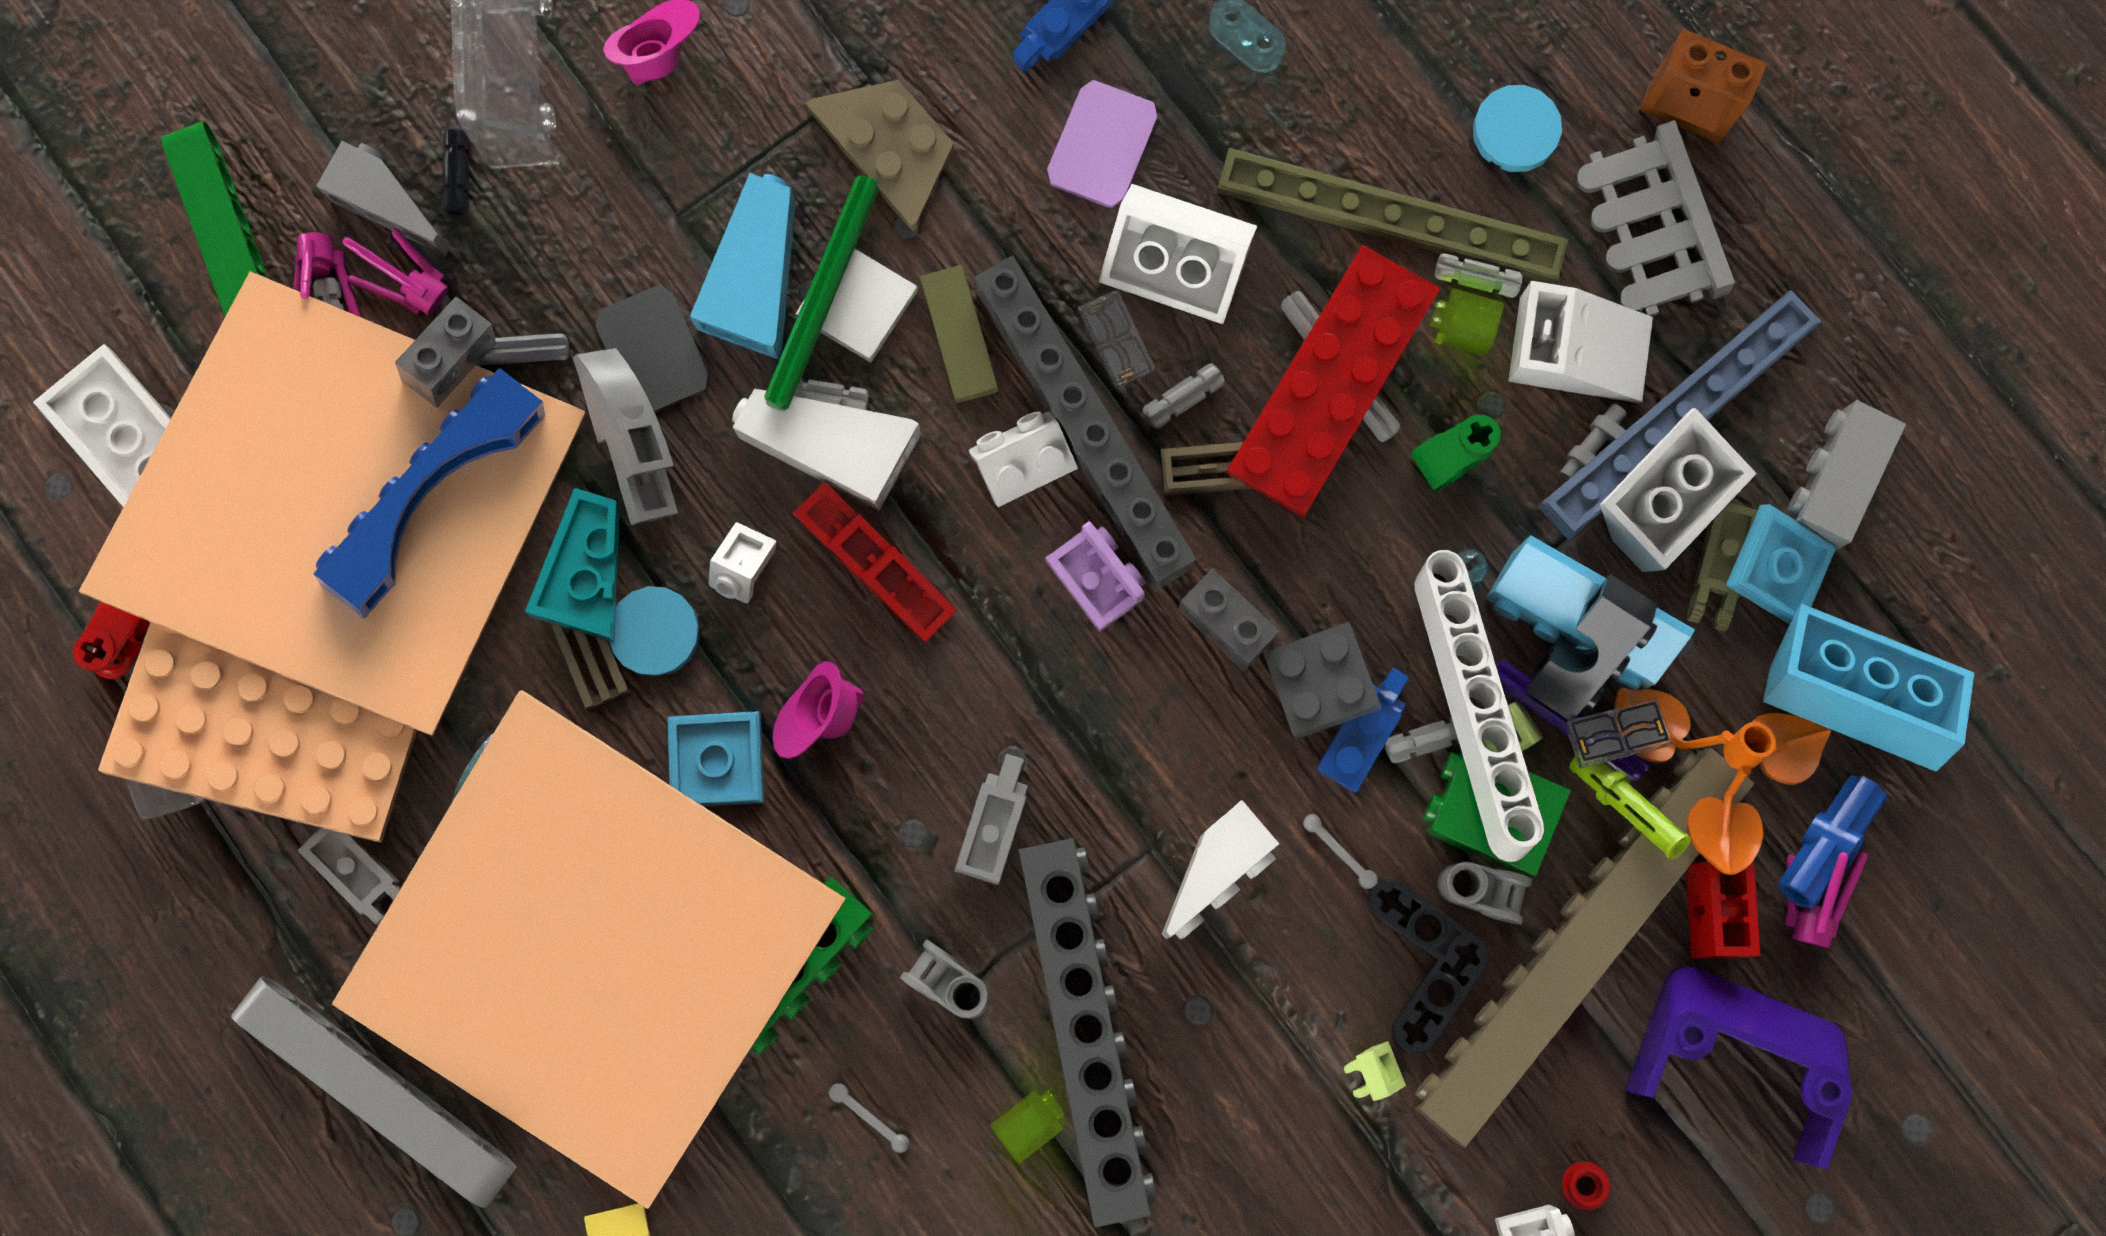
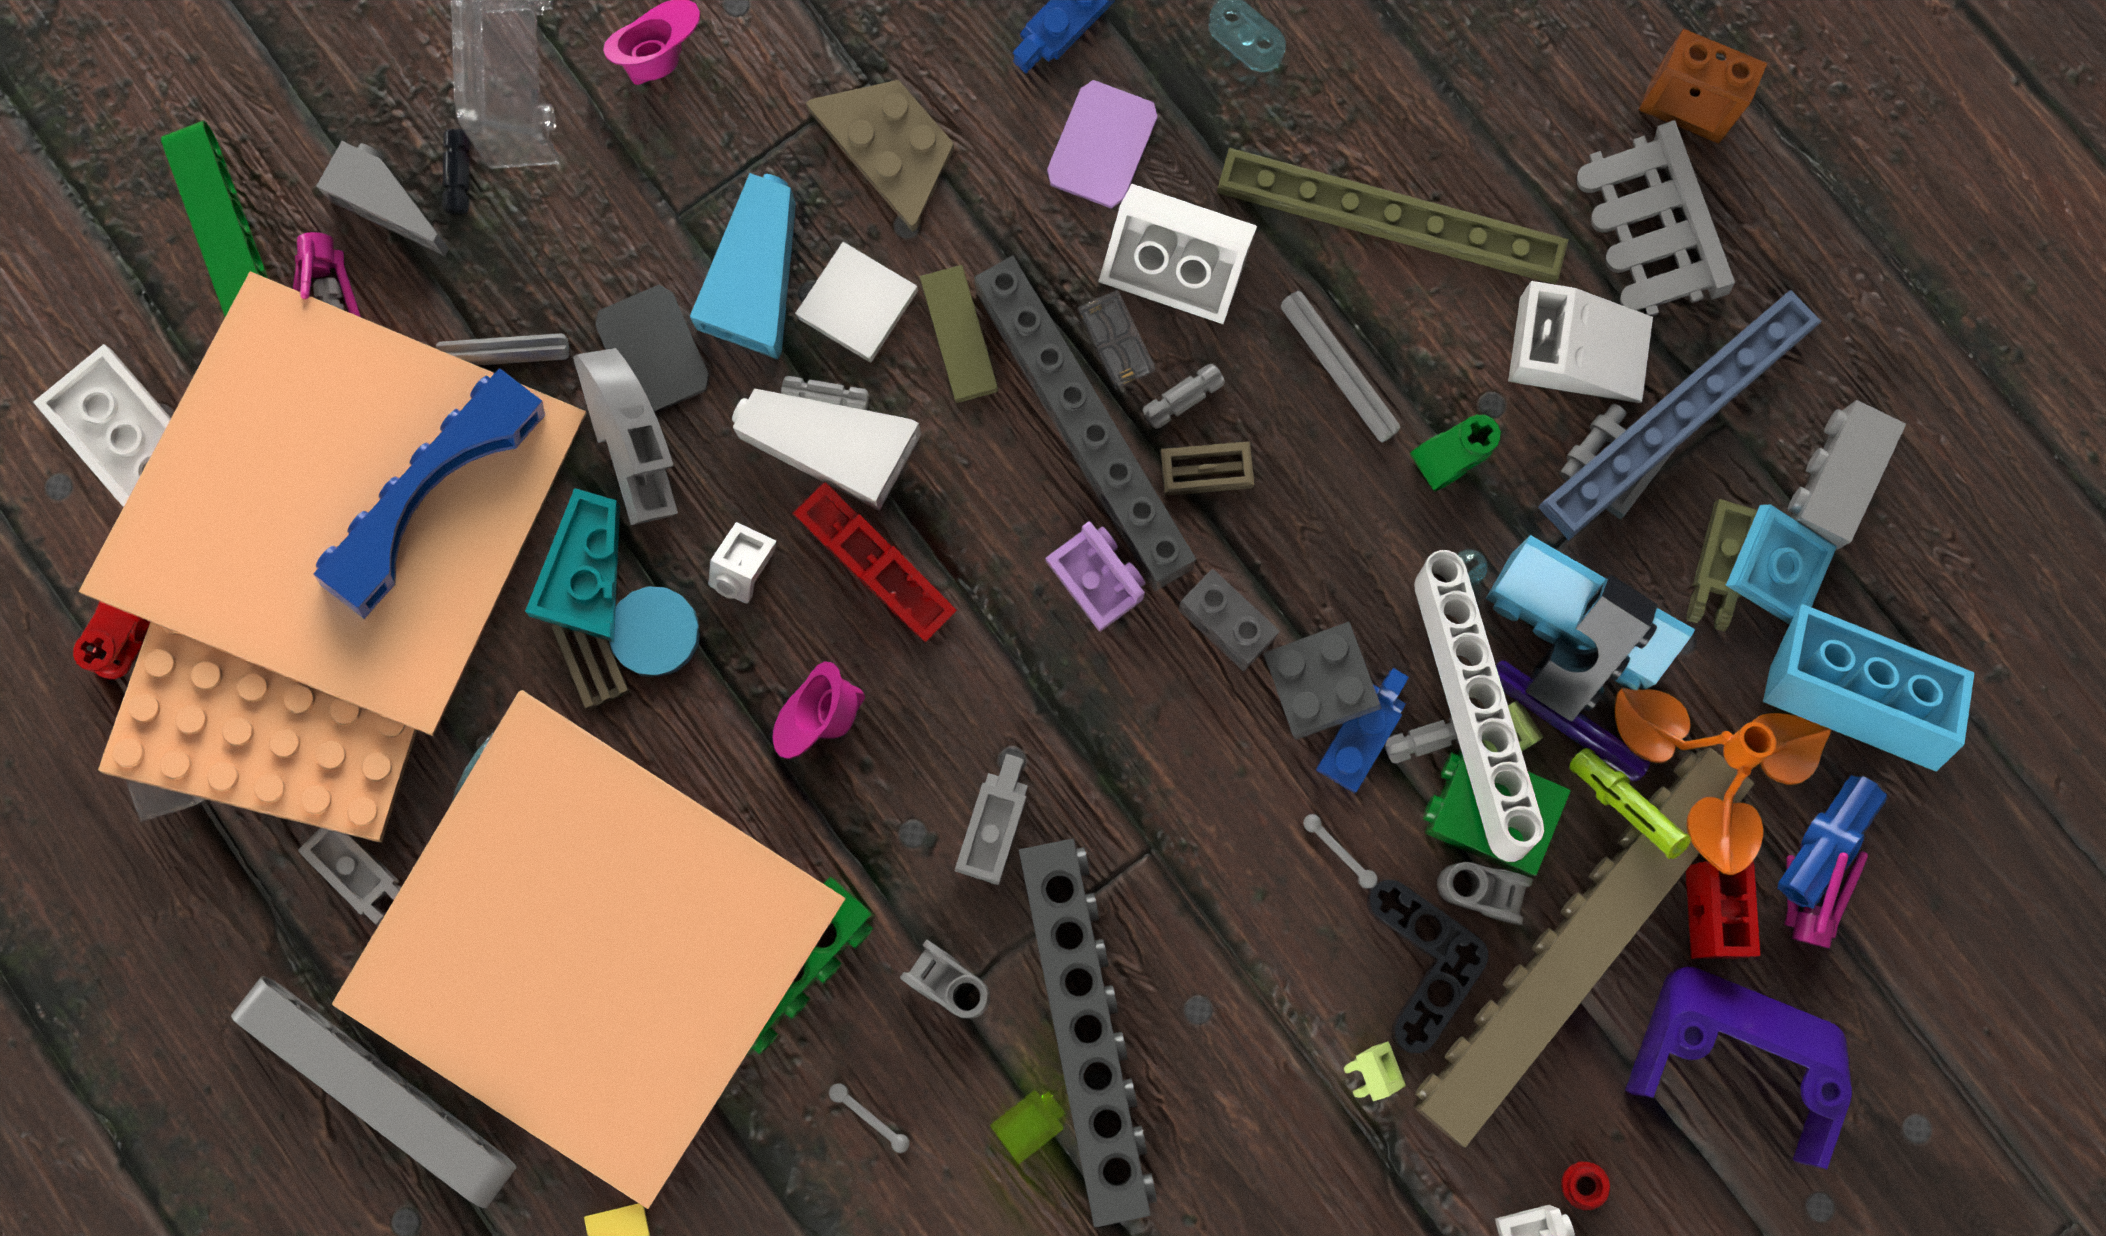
dark pink plant [343,229,449,316] -> none
flat silver brick [395,297,496,408] -> none
medium azure tile [667,711,764,807] -> none
green axle [764,175,879,411] -> none
white bracket [969,412,1078,507] -> none
white slope [1162,800,1279,940] -> none
red plate [1226,244,1440,519] -> none
clear neon green brick [1430,288,1505,357] -> none
axle [1435,253,1523,298] -> none
medium azure tile [1473,85,1562,172] -> none
tile [1565,699,1672,768] -> none
white slope [1600,408,1757,572] -> none

